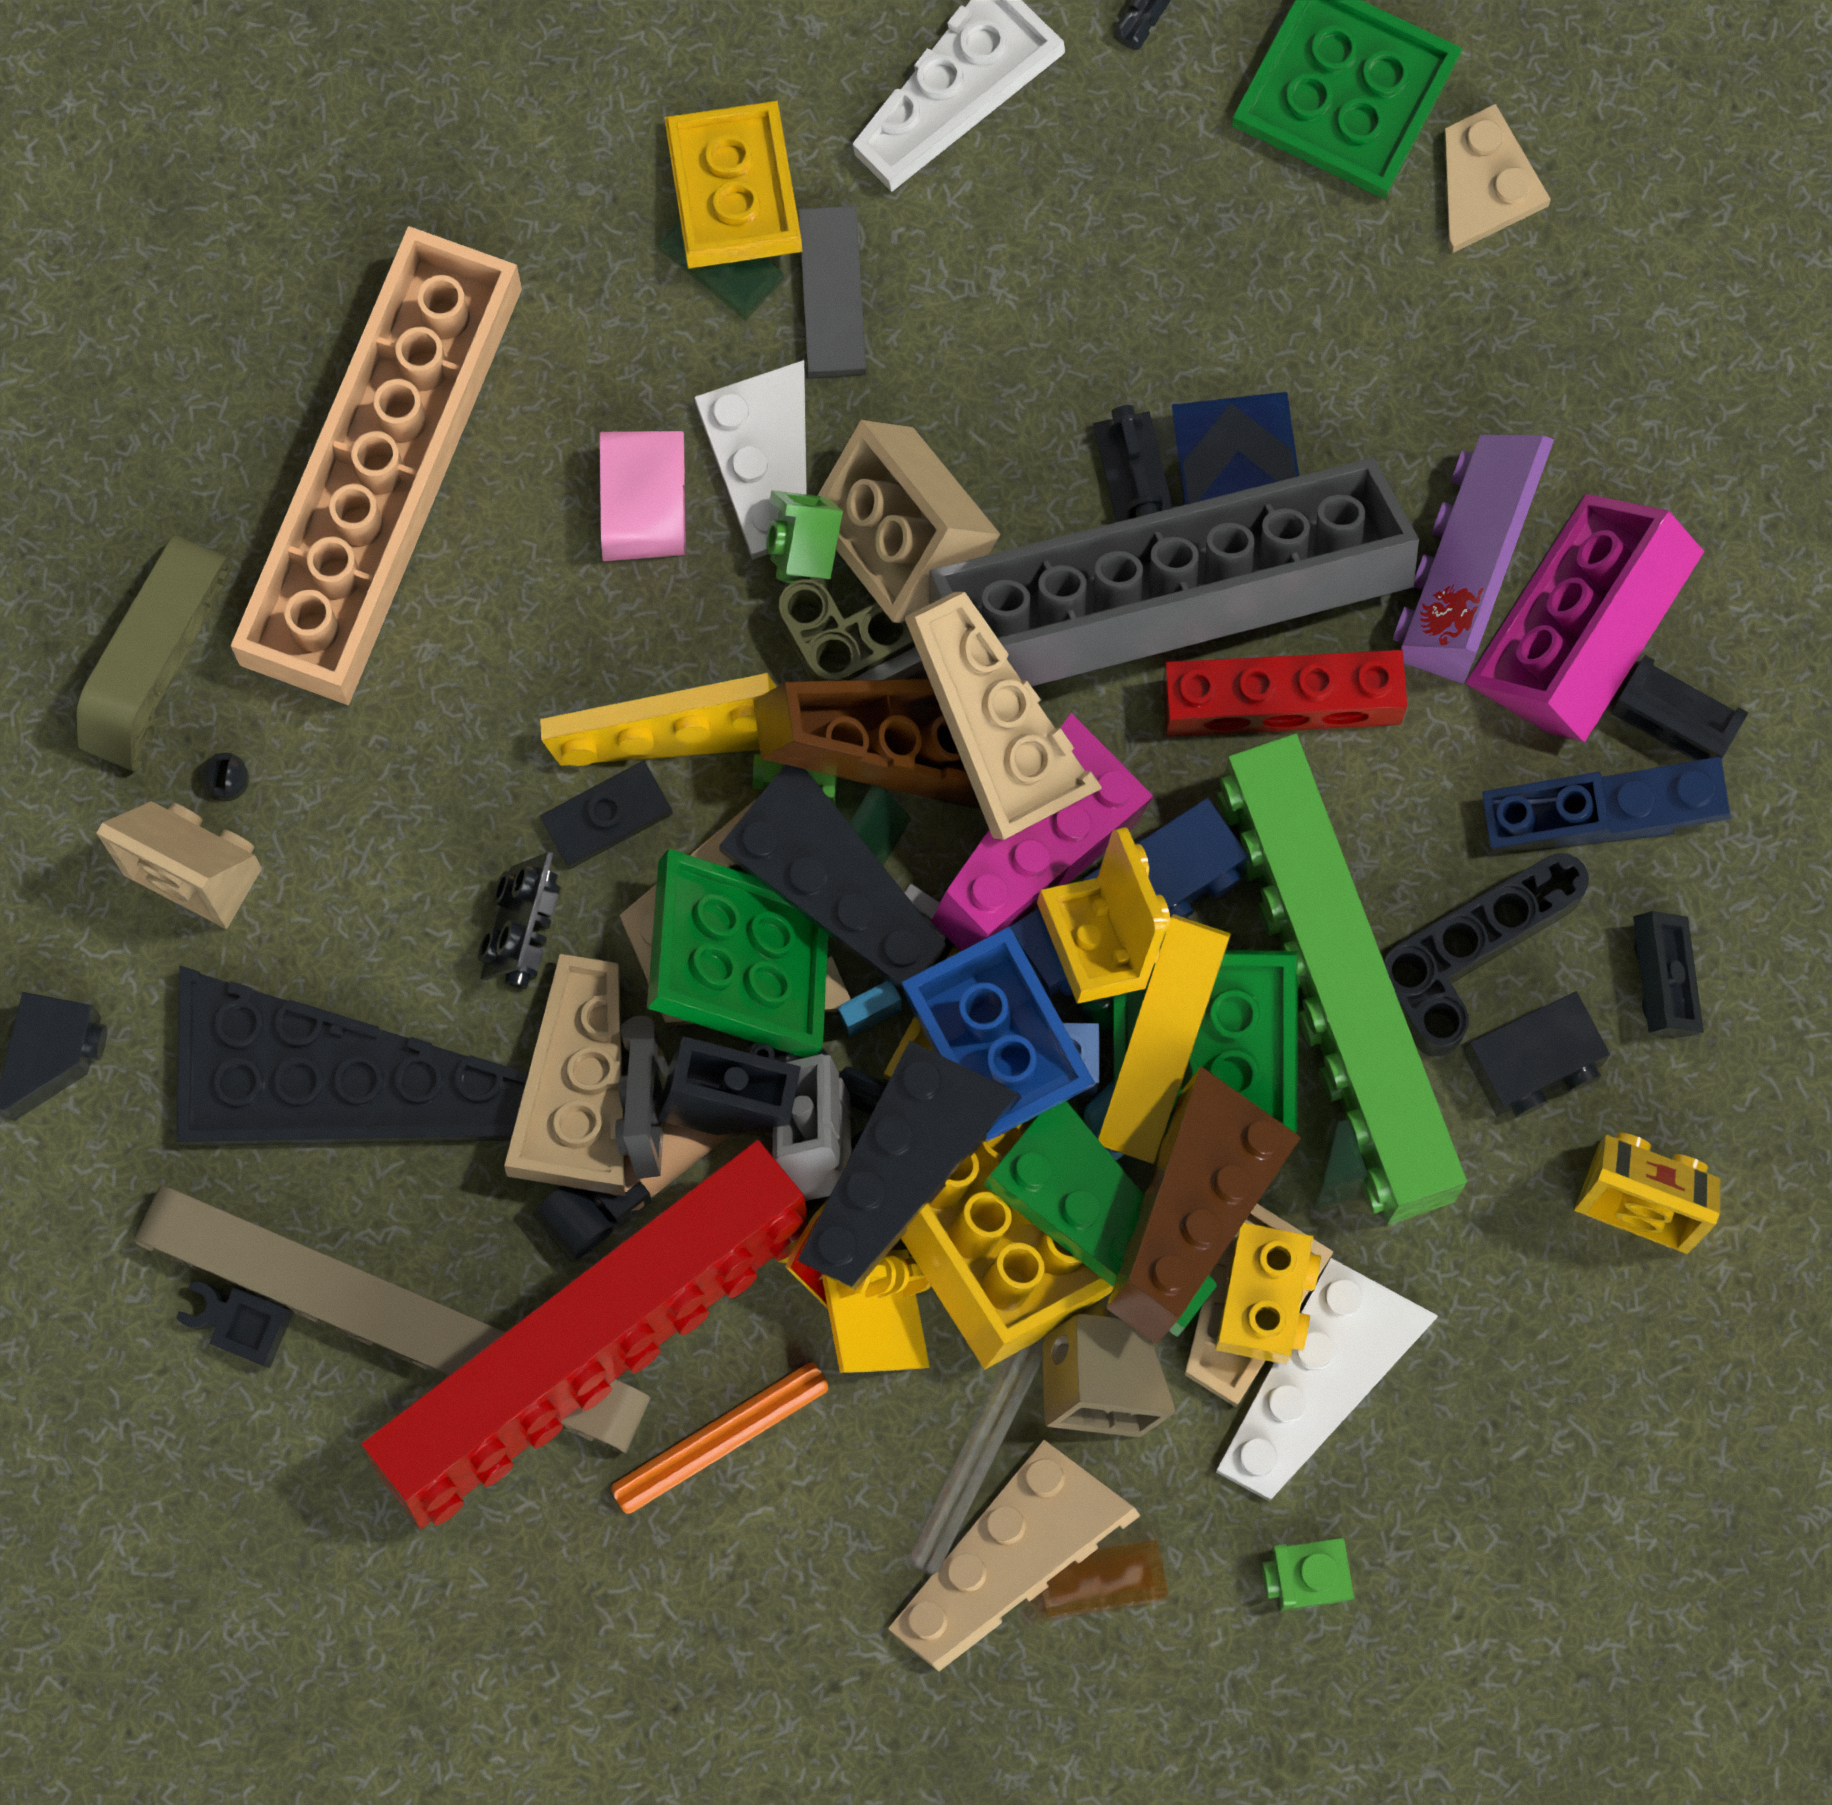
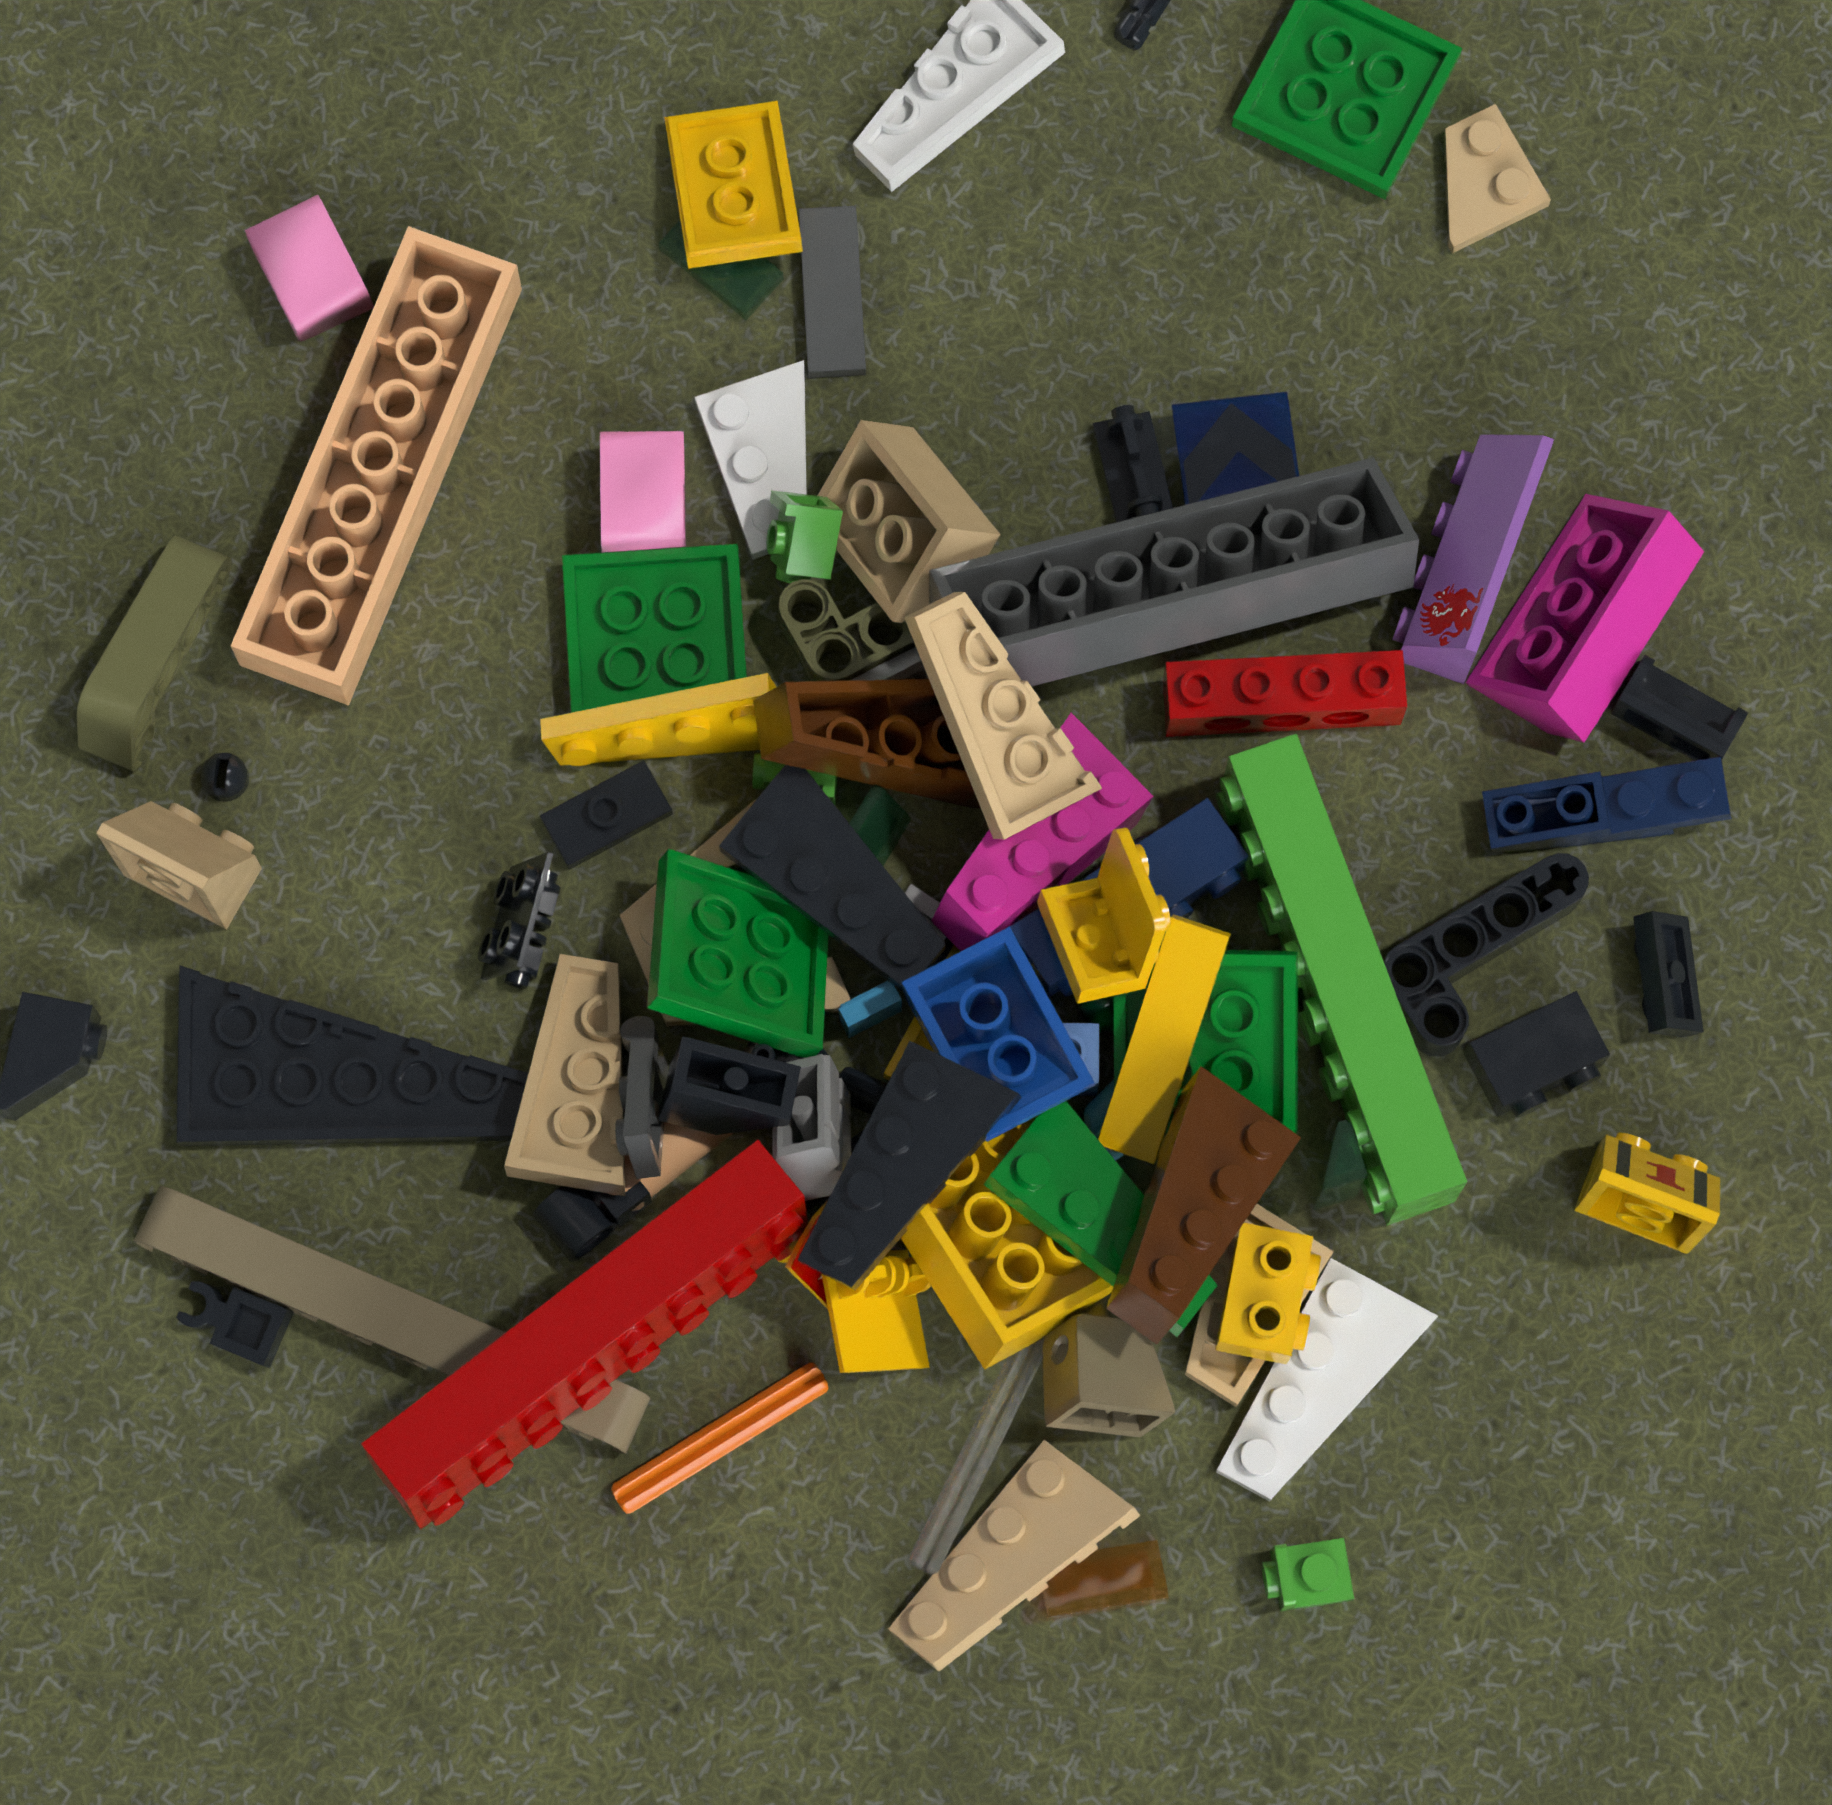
none -> bright pink piece [245,195,374,342]
none -> green plate [562,544,747,713]

